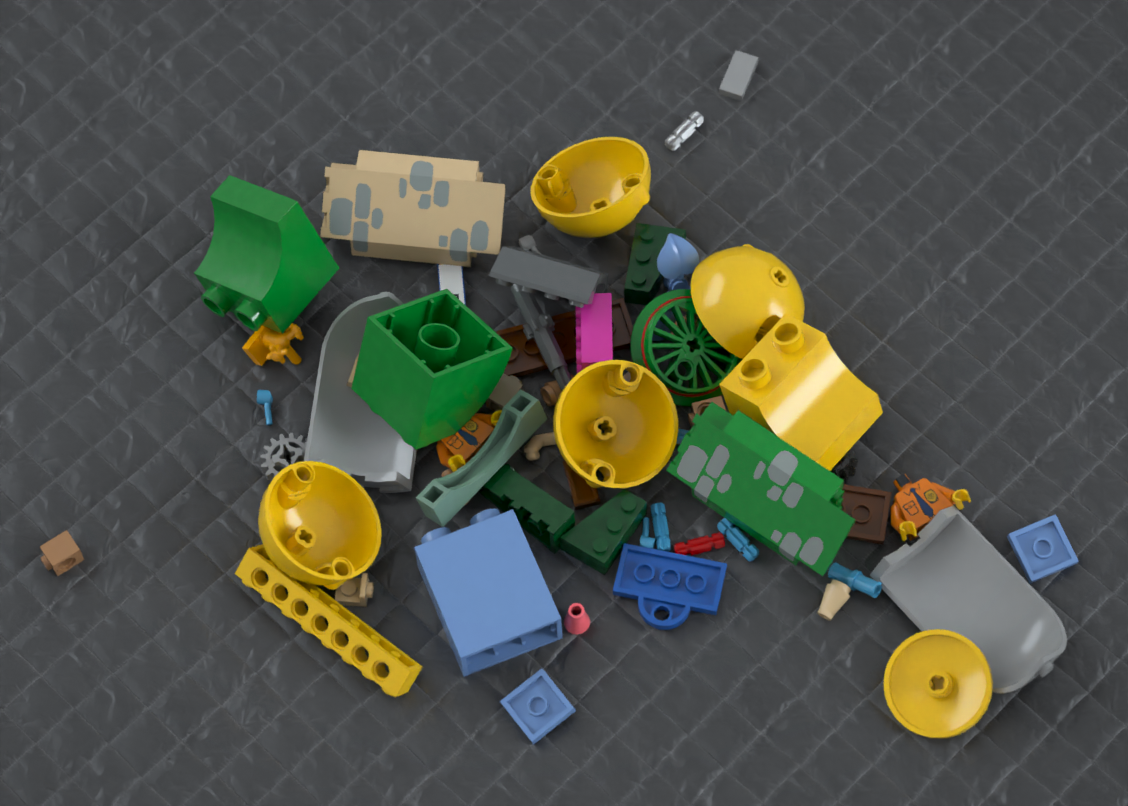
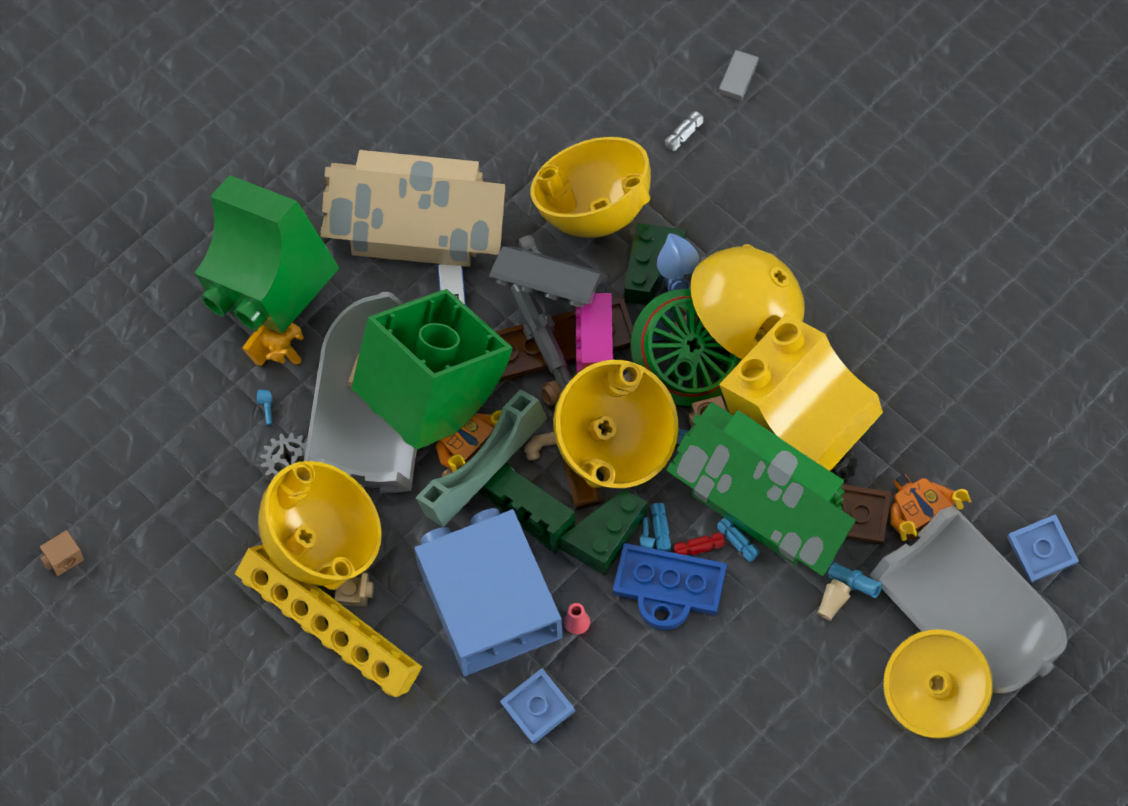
dark tan brick [485,373,524,412] -> none

